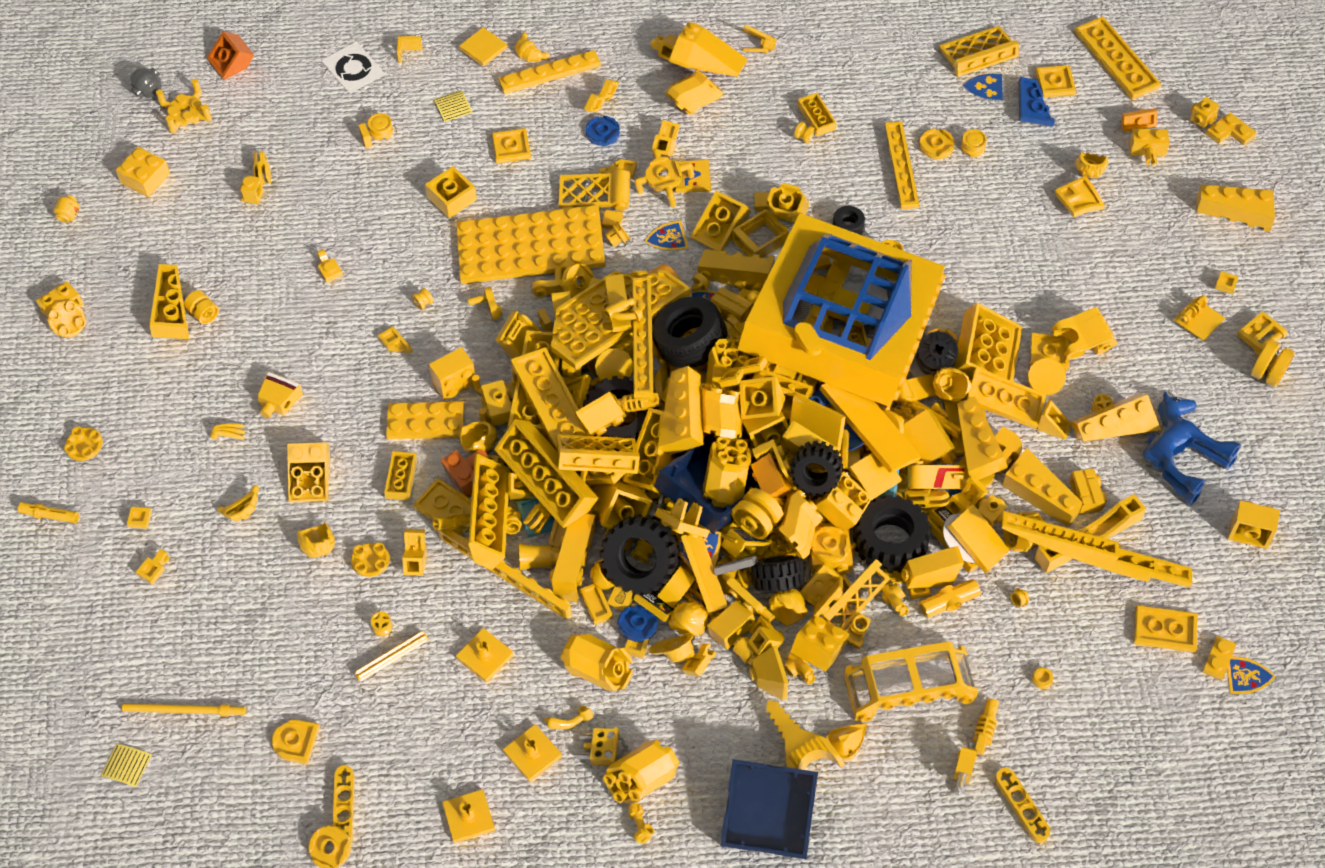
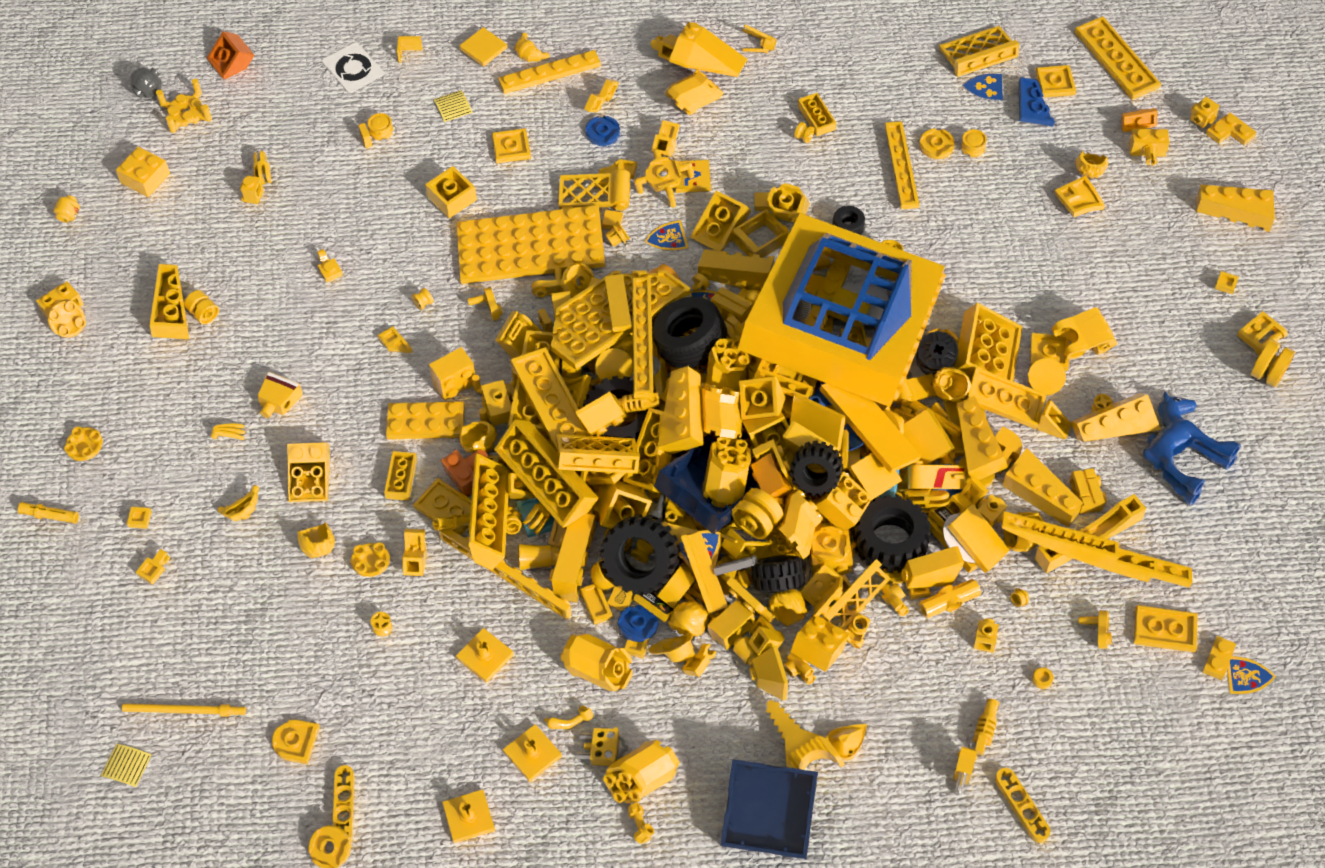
axle [354,631,428,681] -> none
yellow plant [603,298,643,322] -> none
yellow plate [655,498,710,538] -> none
yellow tile [719,356,767,388] -> none
yellow tile [794,322,823,356] -> none
windscreen [844,642,978,722] -> none
yellow hinge [1173,295,1226,341] -> none
yellow brick [1228,500,1280,549] -> none
none -> yellow brick [973,618,999,653]
none -> yellow piece [1079,610,1112,649]

